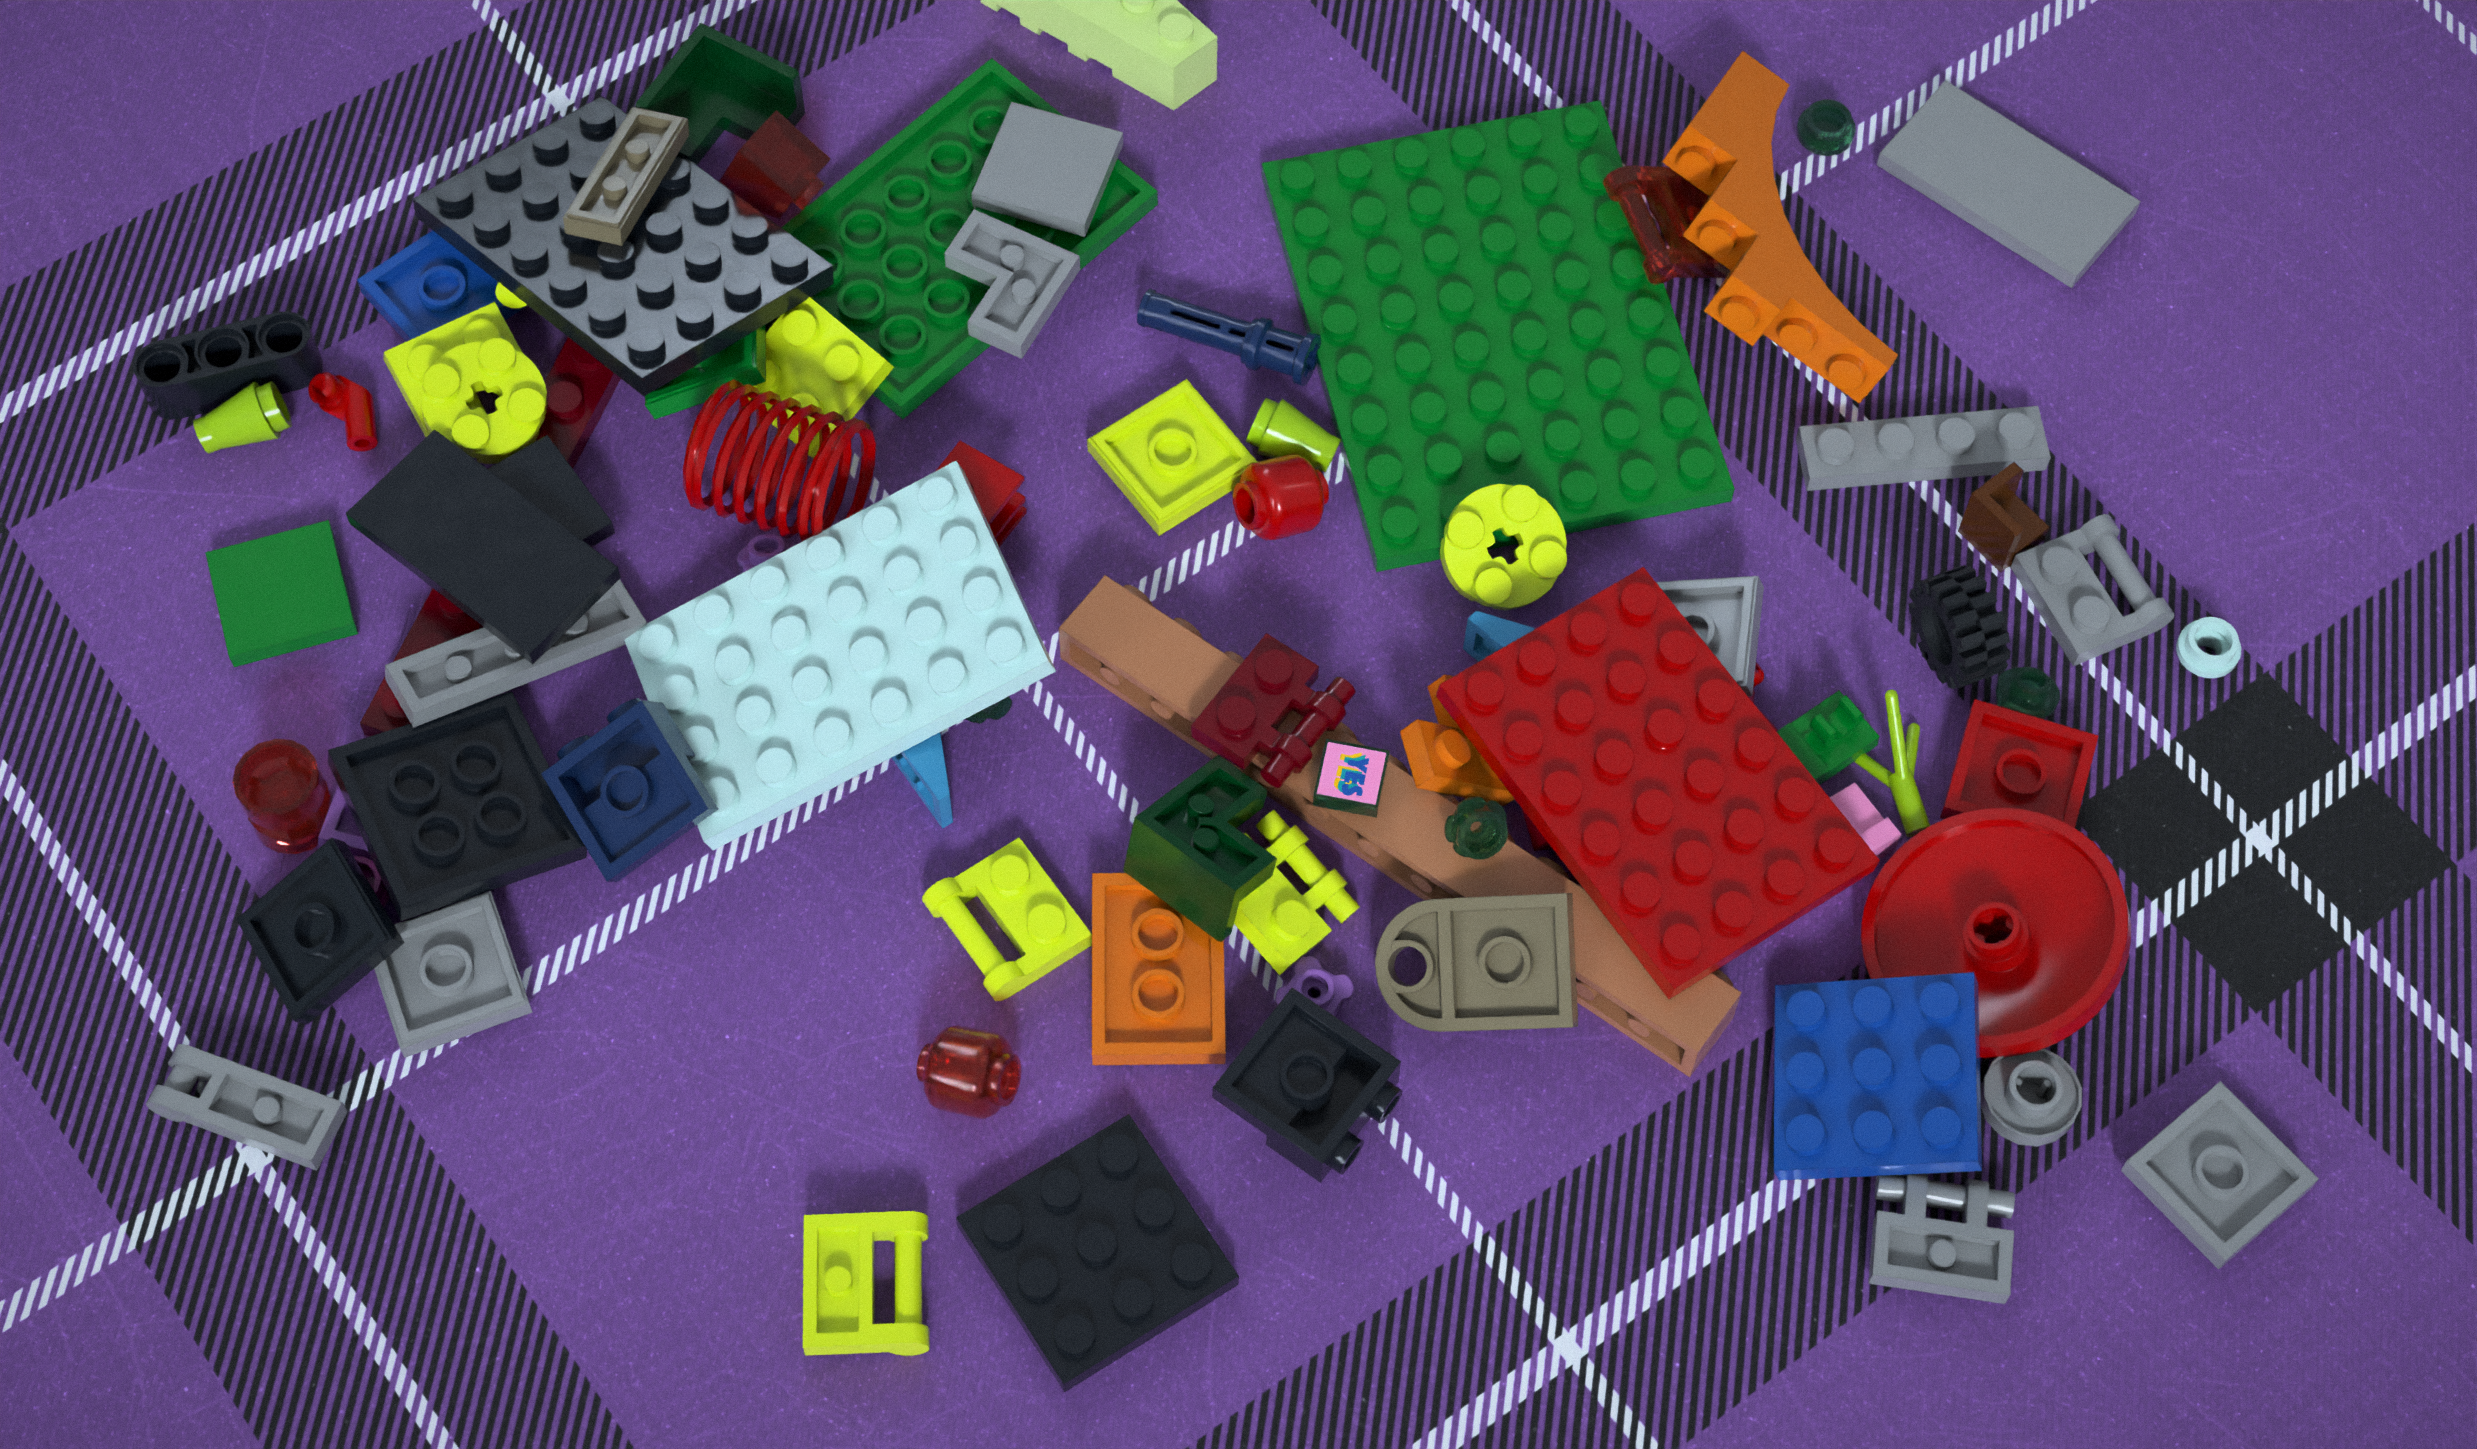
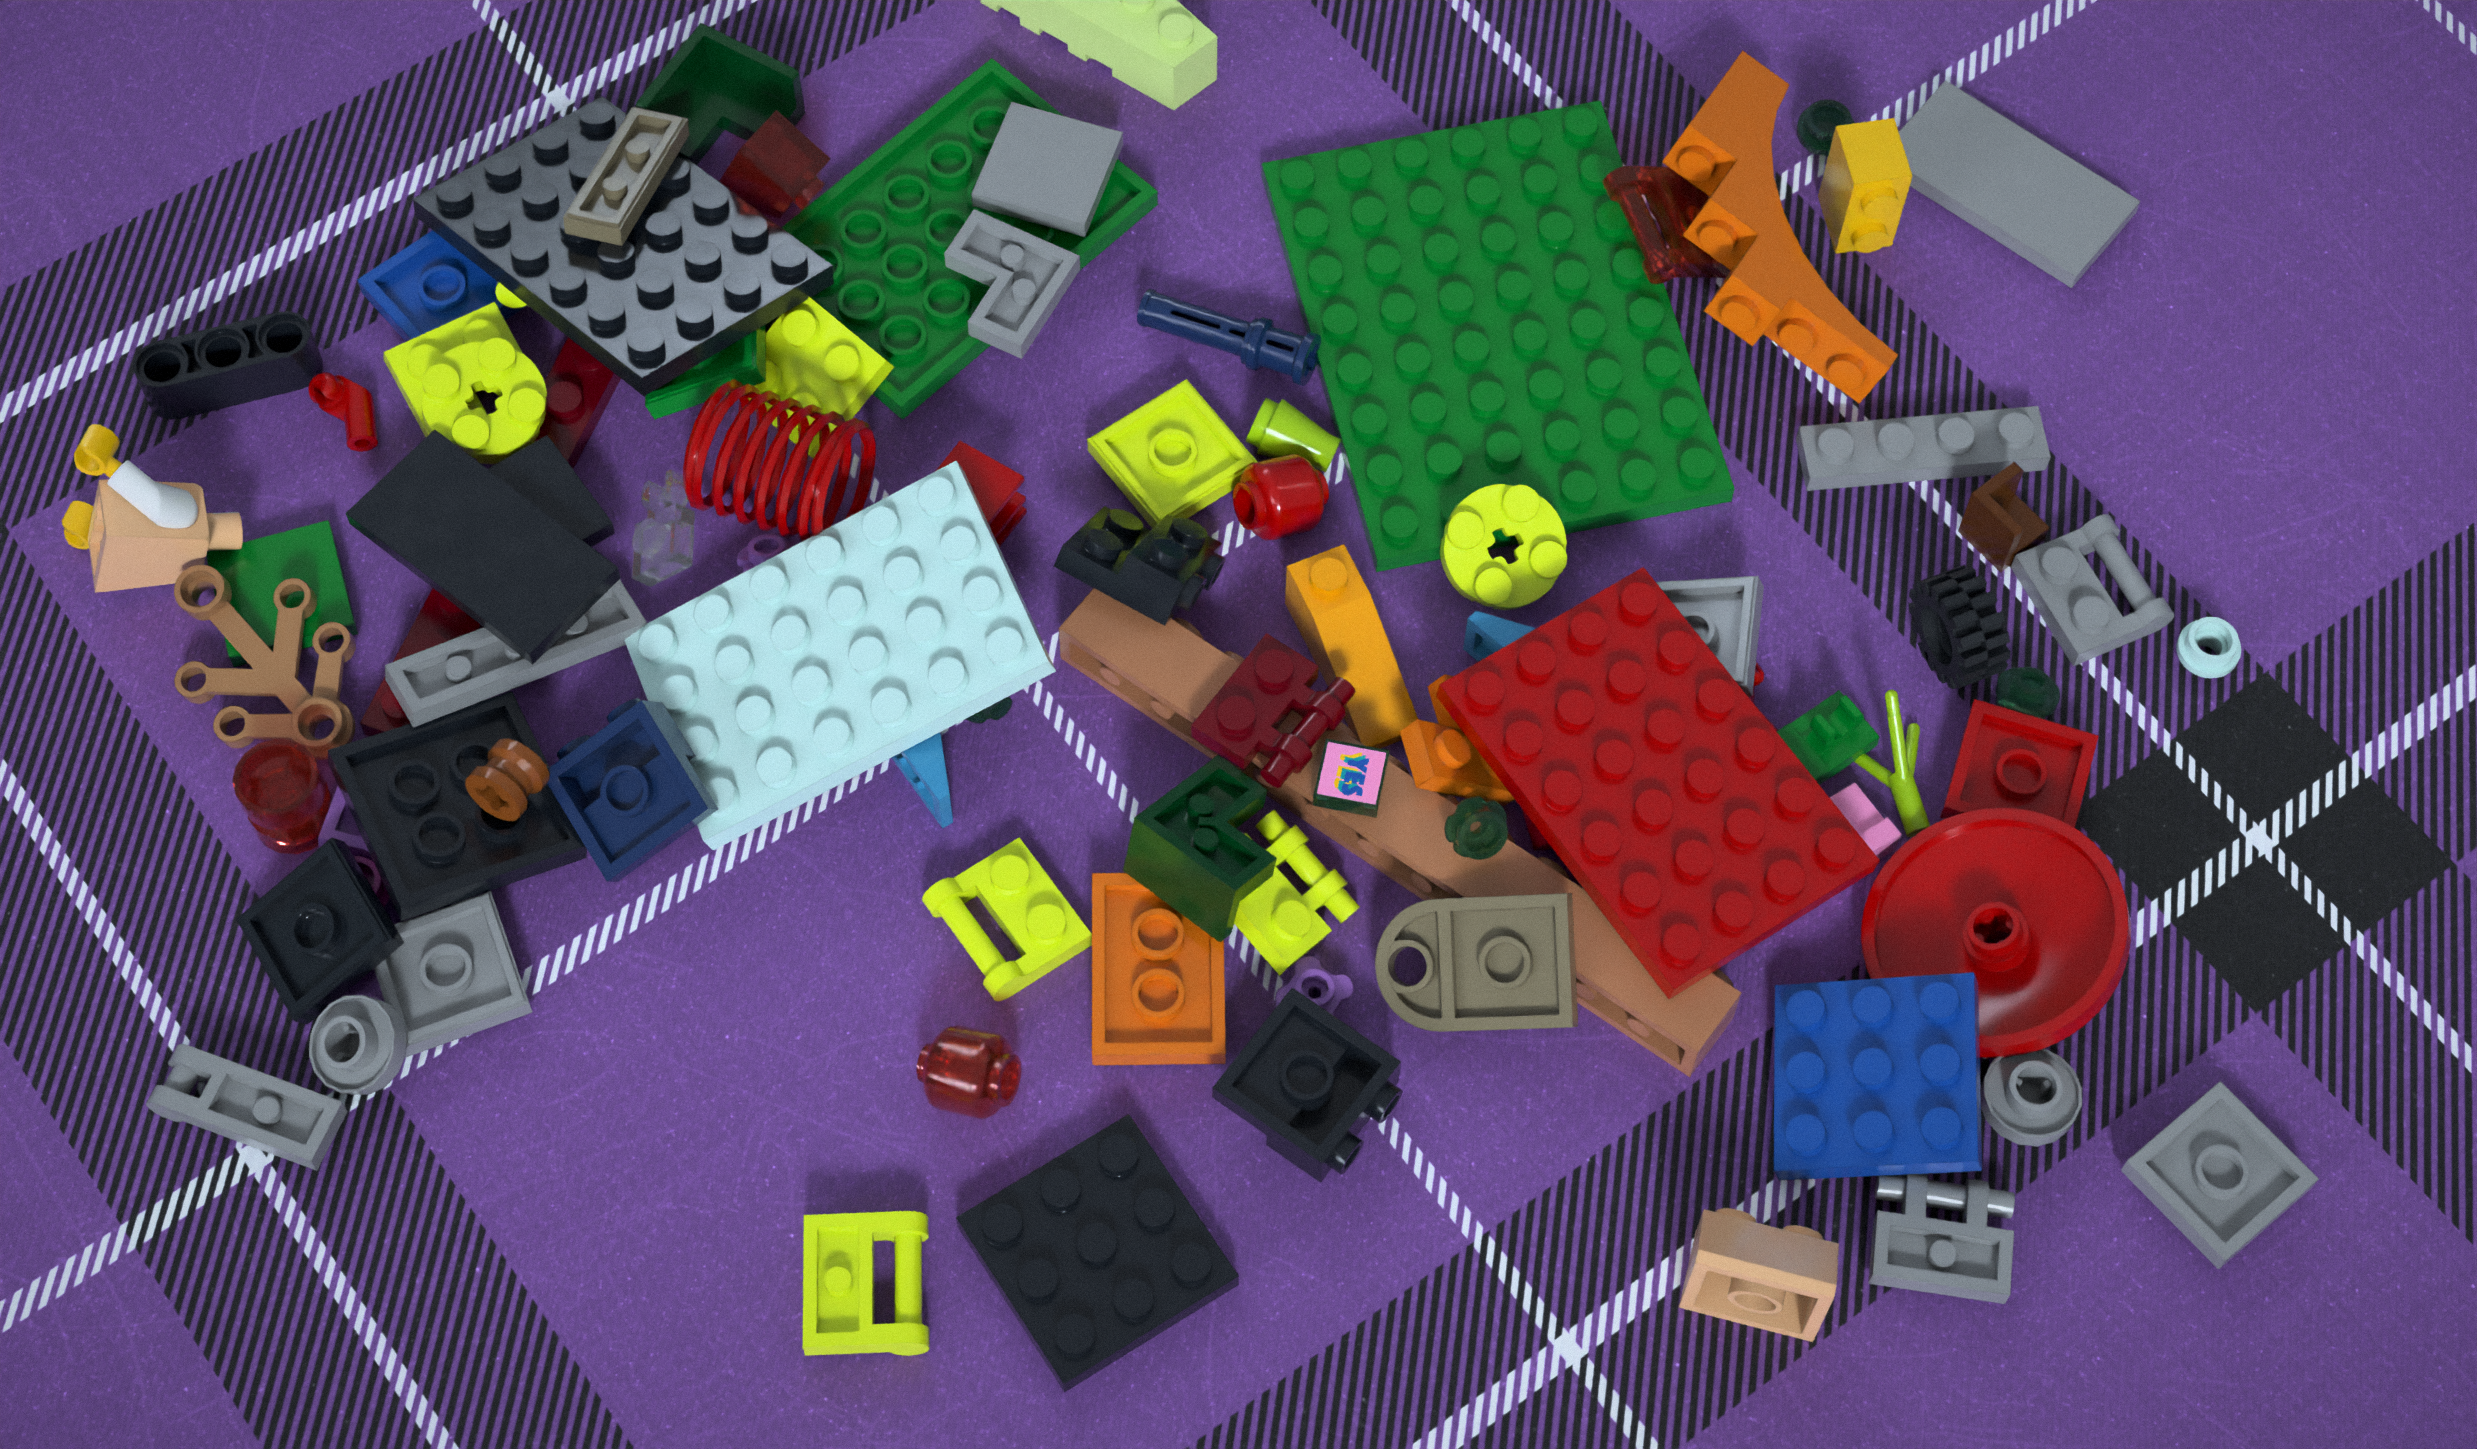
lime cone [193,382,292,454] -> none
none -> light nougat torso [62,424,243,593]
none -> medium nougat plant [174,565,356,760]
none -> light grey plate [309,995,407,1095]
none -> dark orange wheel [465,738,550,821]
none -> clear plate [632,469,695,587]
none -> black plate [1054,506,1226,626]
none -> light orange slope [1285,544,1418,751]
none -> light nougat slope [1679,1208,1839,1342]
none -> yellow brick [1818,118,1912,254]

